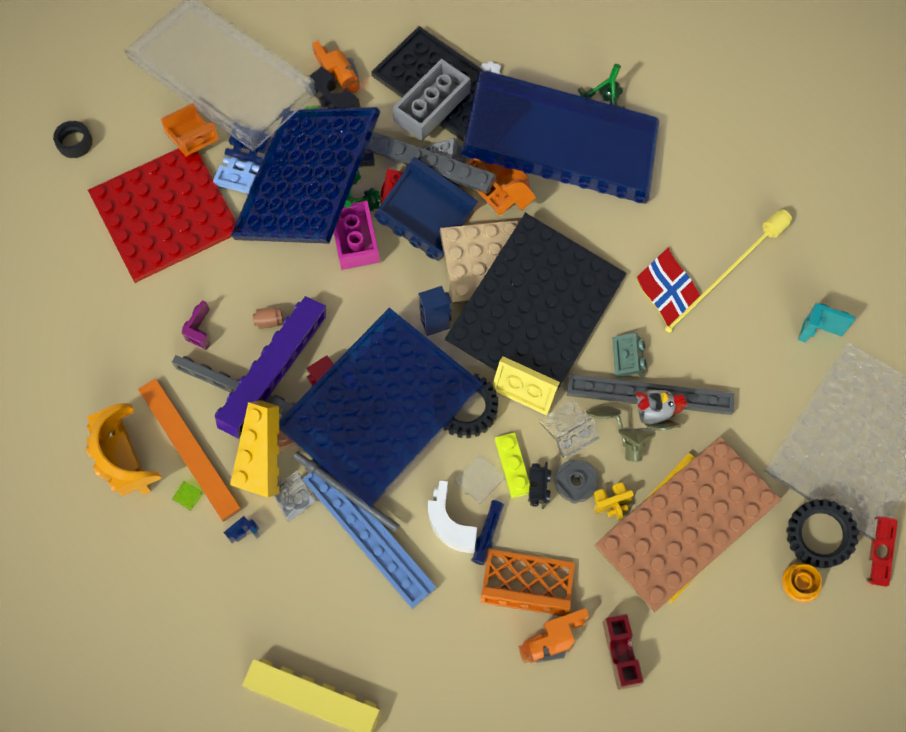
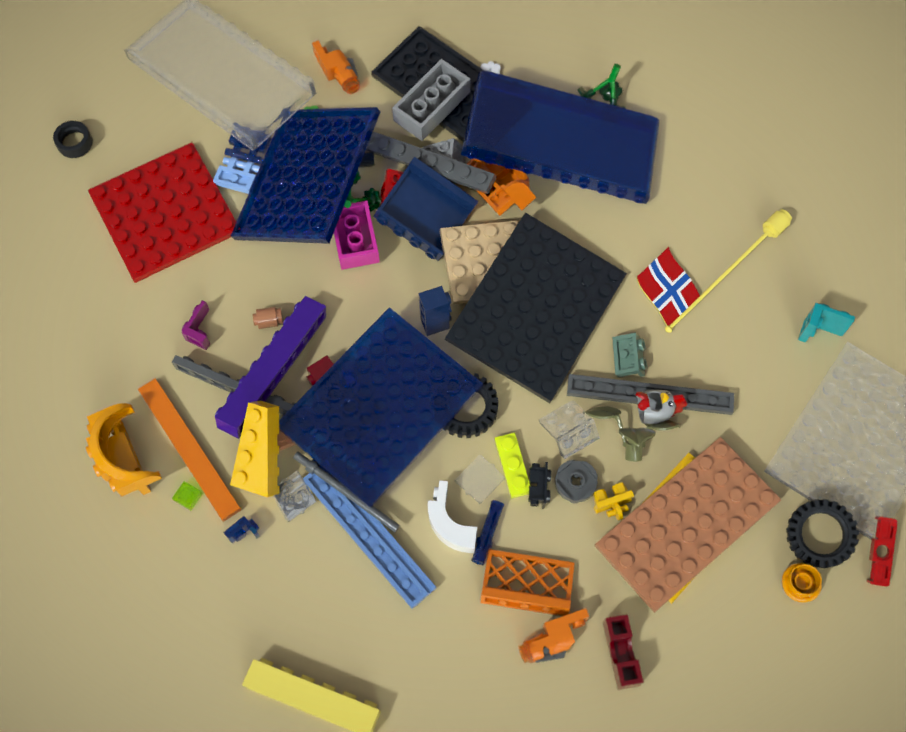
orange panel [161,103,219,156] -> none
black arch [305,66,361,123] -> none
light yellow plate [493,357,560,415] -> none

